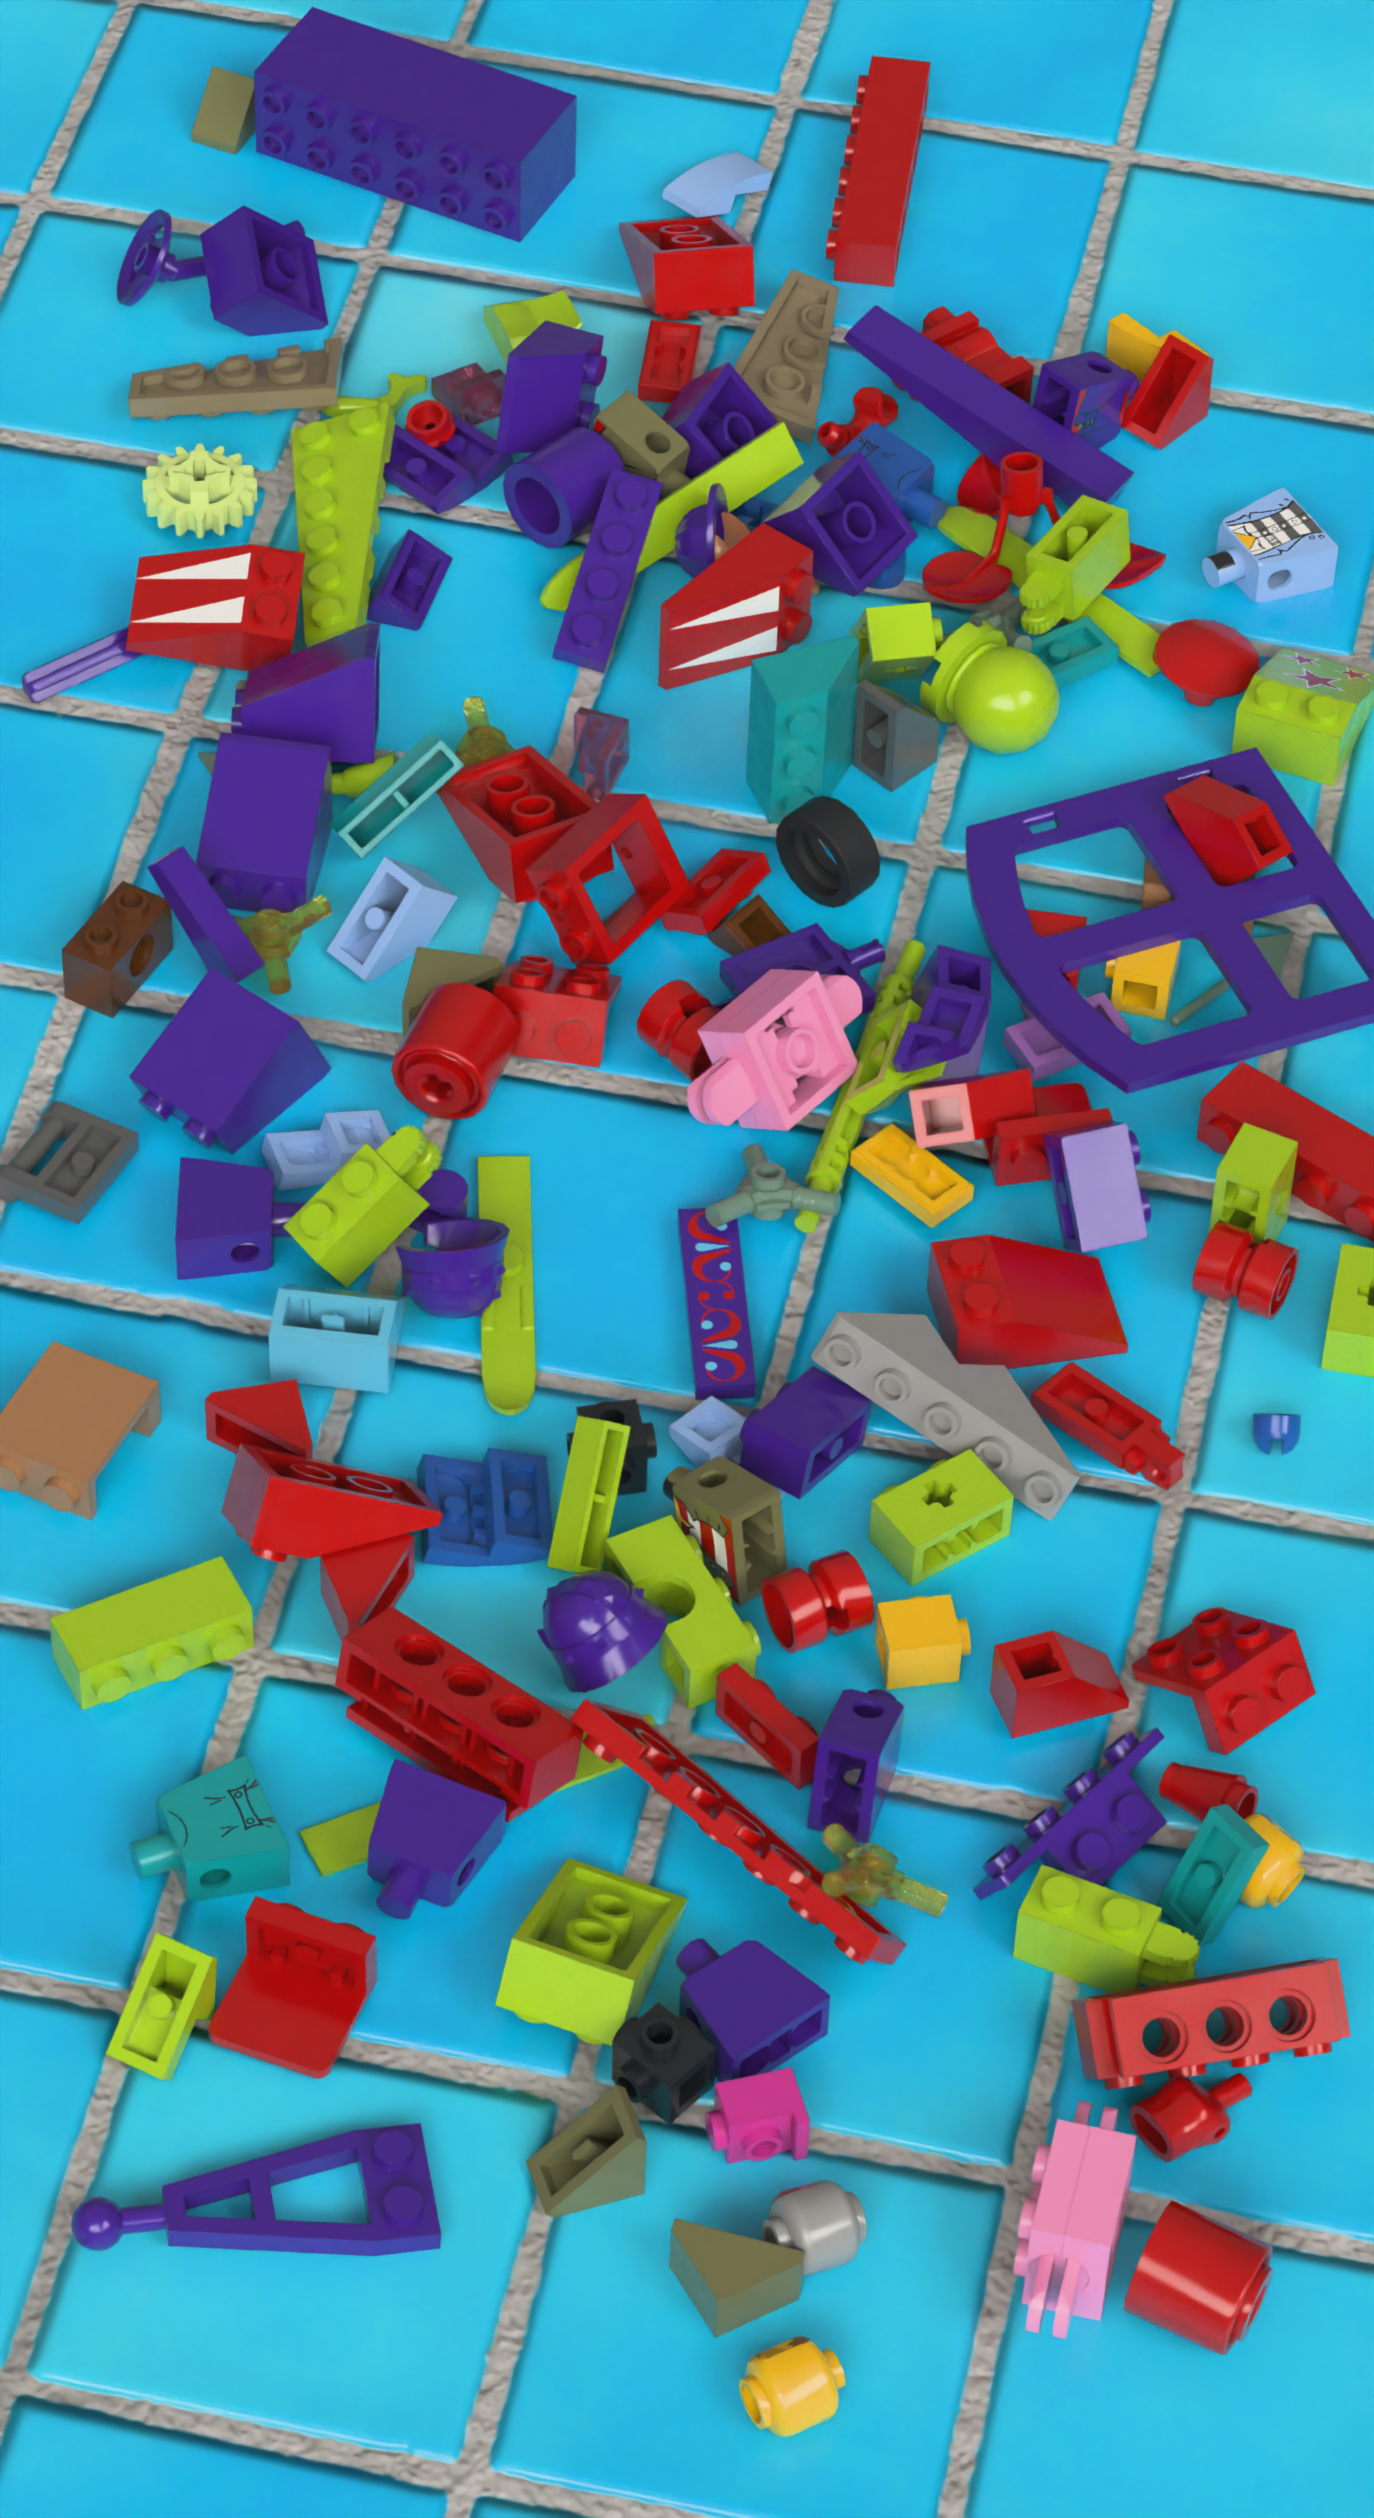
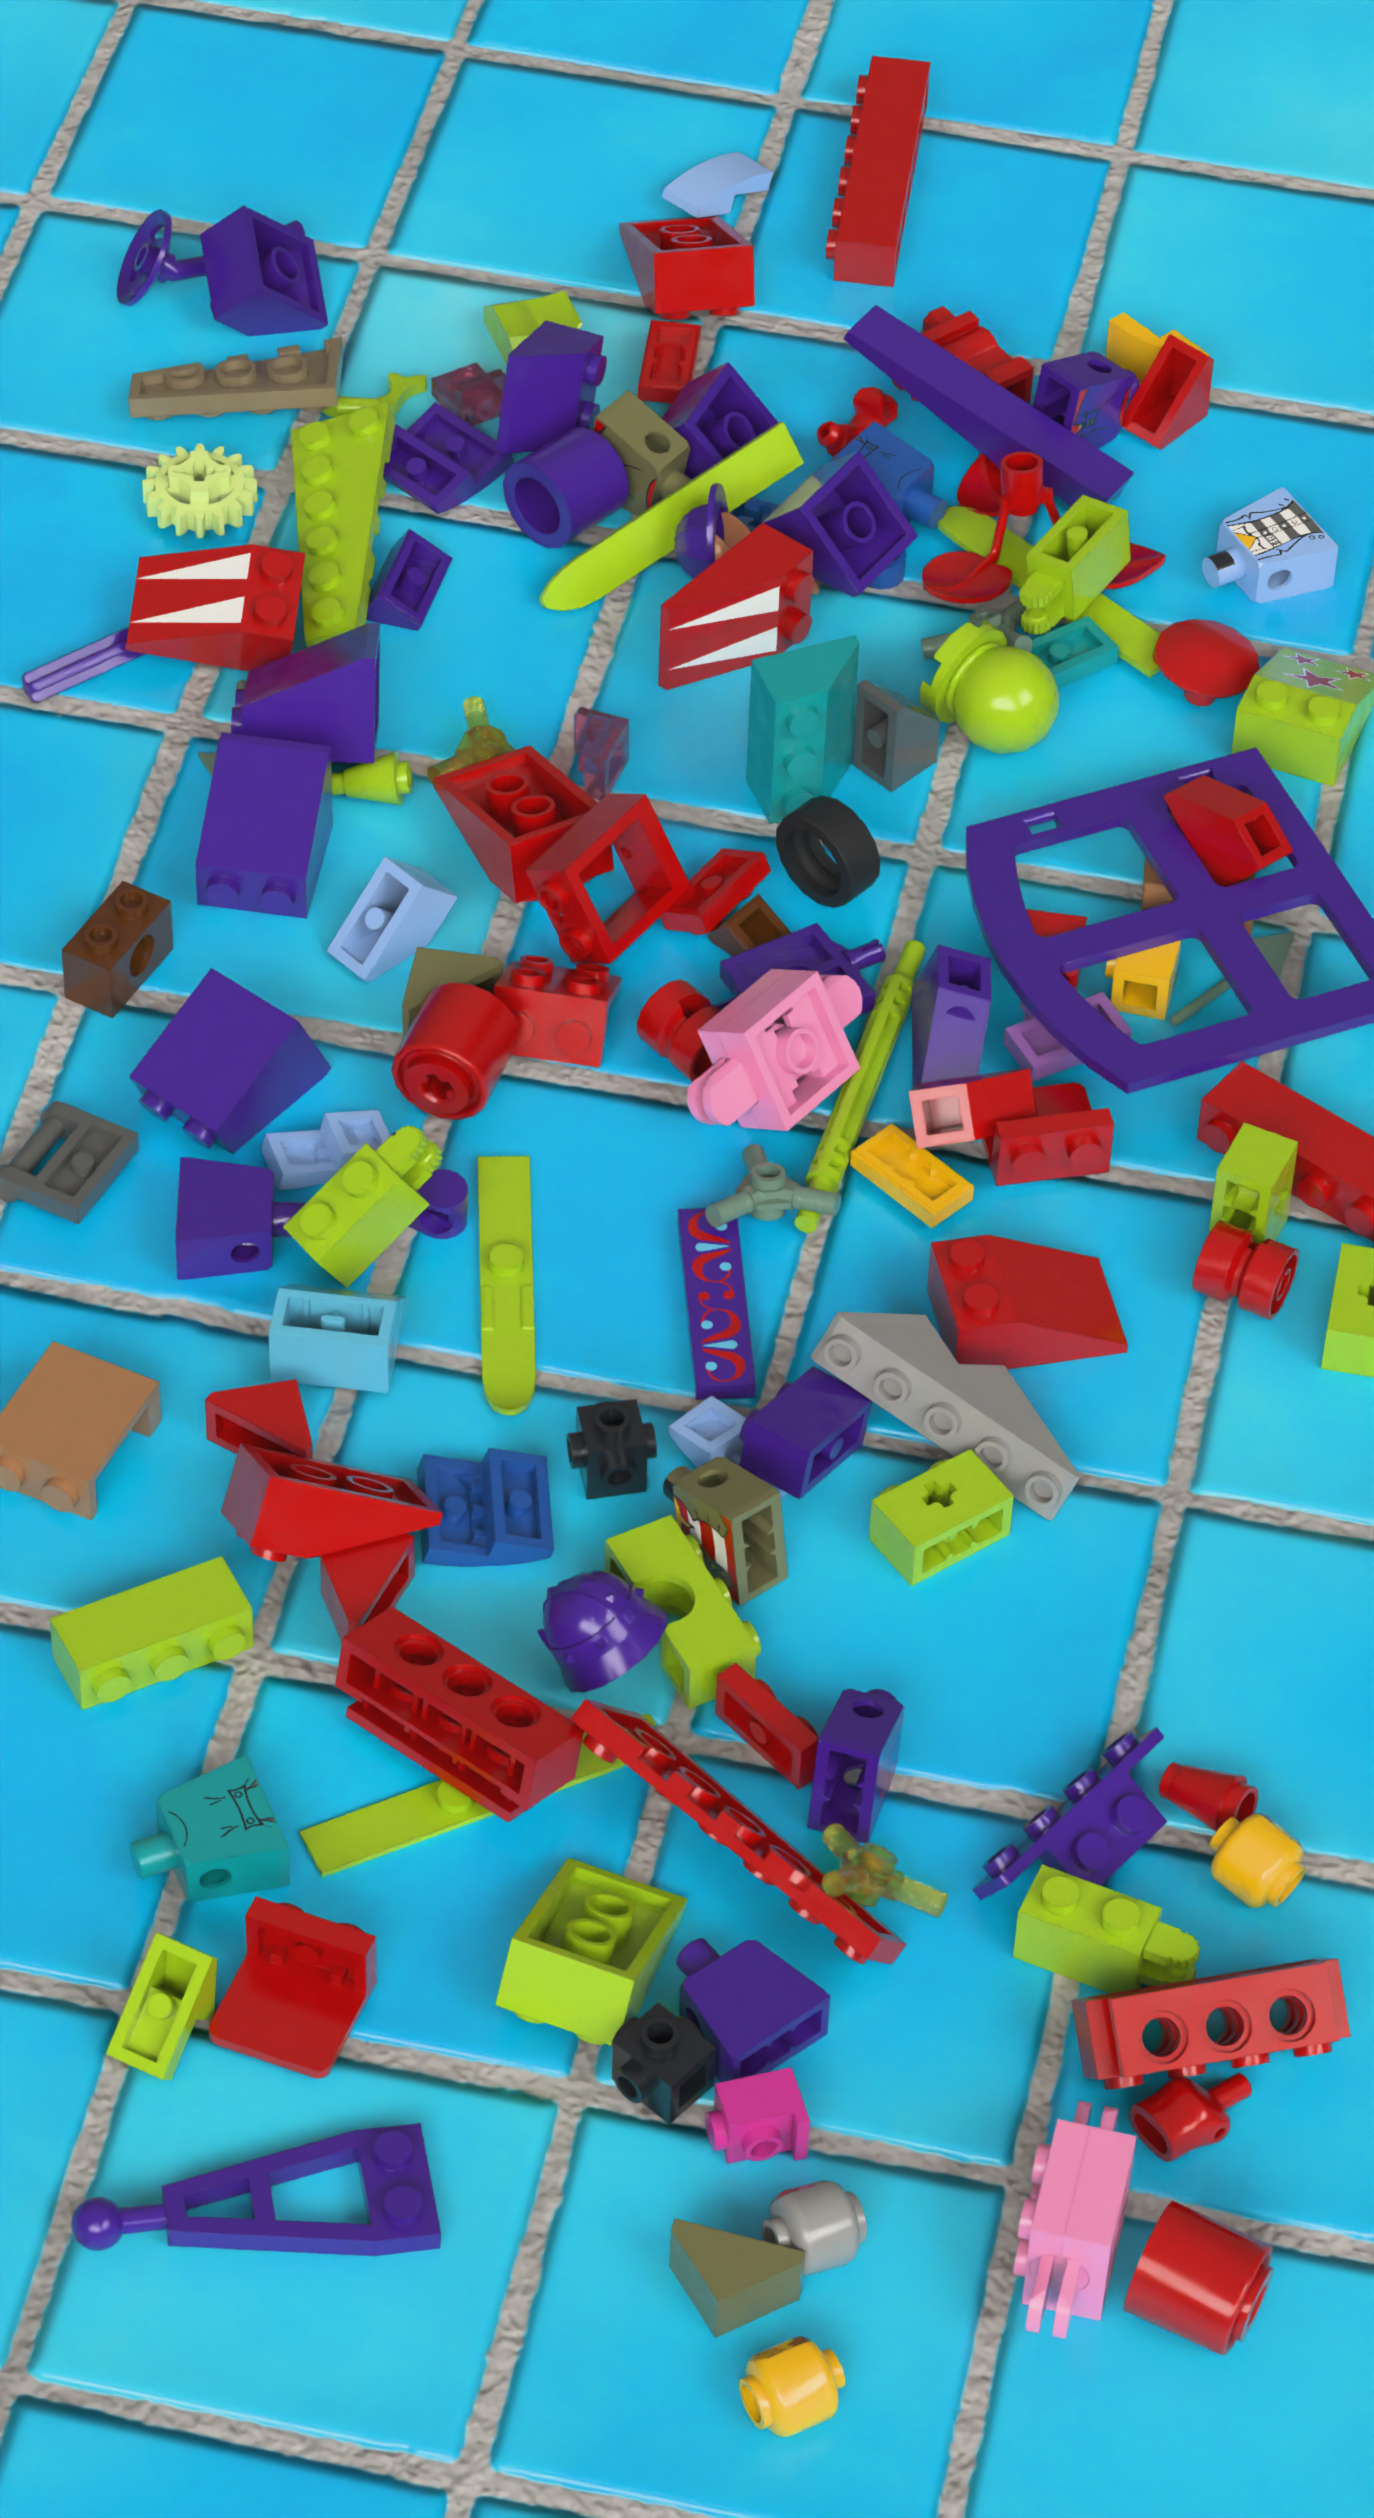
dark purple piece [147,846,265,983] -> none
olive slope [191,66,256,155] -> none
clear yellow piece [232,895,332,994] -> none
dark purple brick [254,7,577,242] -> none
teal piece [329,730,464,860] -> none
dark purple torso [367,1759,507,1920] -> none
dark purple helmet [395,1218,510,1318] -> none
red plate [405,400,456,449] -> none
olive slope [526,2085,646,2218] -> none
lime piece [547,1416,631,1573] -> none
dark purple plate [552,468,663,673] -> none
dark tan wing [734,269,839,445] -> none
red wheel [761,1550,874,1654] -> none
lime slope [844,999,947,1116] -> none
lime brick [850,602,943,684] -> none
yellow brick [874,1594,971,1690] -> none
dark purple slope [892,986,990,1073] -> none
red slope [990,1630,1129,1739] -> none
red hinge [1030,1362,1185,1491] -> none
brick [1043,1120,1151,1253] -> none
red bracket [1131,1607,1316,1756] -> none
teal plate [1155,1804,1270,1946] -> none
blue hinge [1252,1413,1301,1455] -> none

